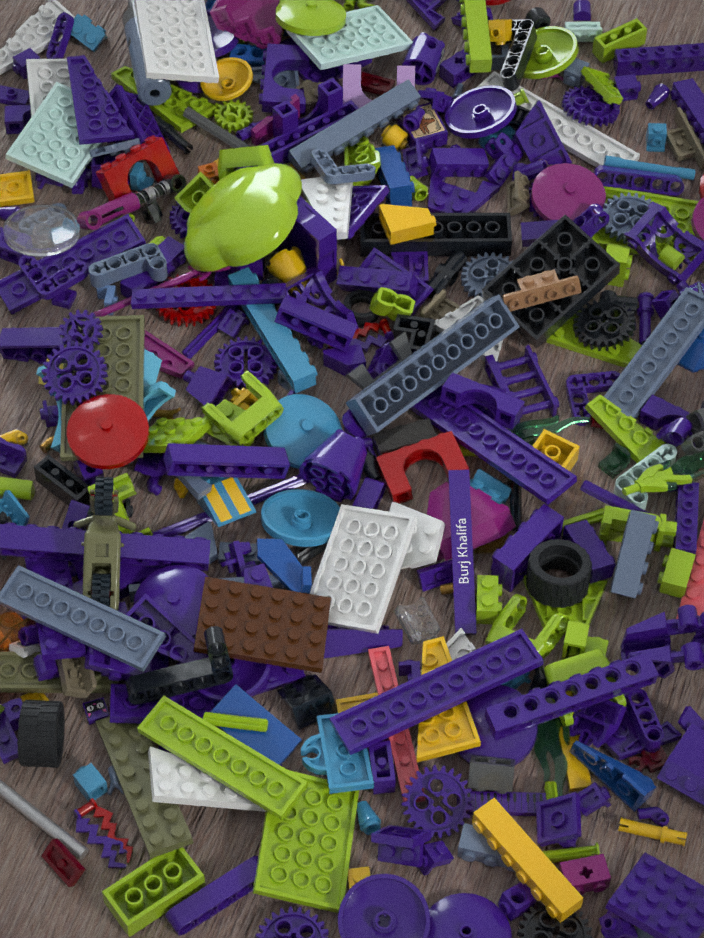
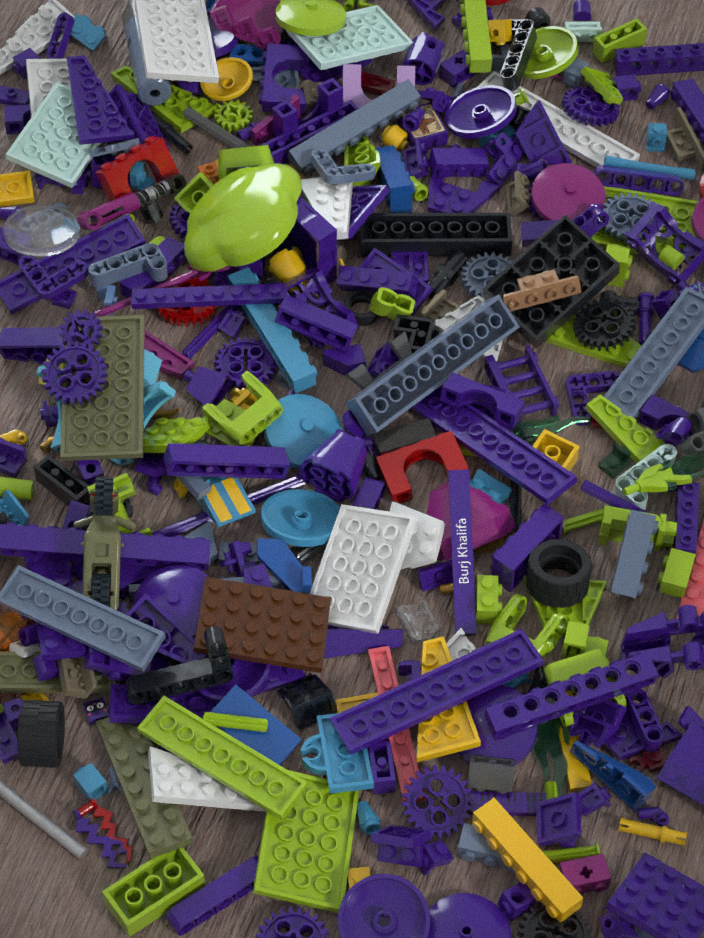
dark red plate [41,838,86,887] -> none
red dish [67,394,149,470] -> none
piece [327,318,394,352] -> none
yellow slope [379,204,436,245] -> none
dark purple brick [562,520,616,584] -> none

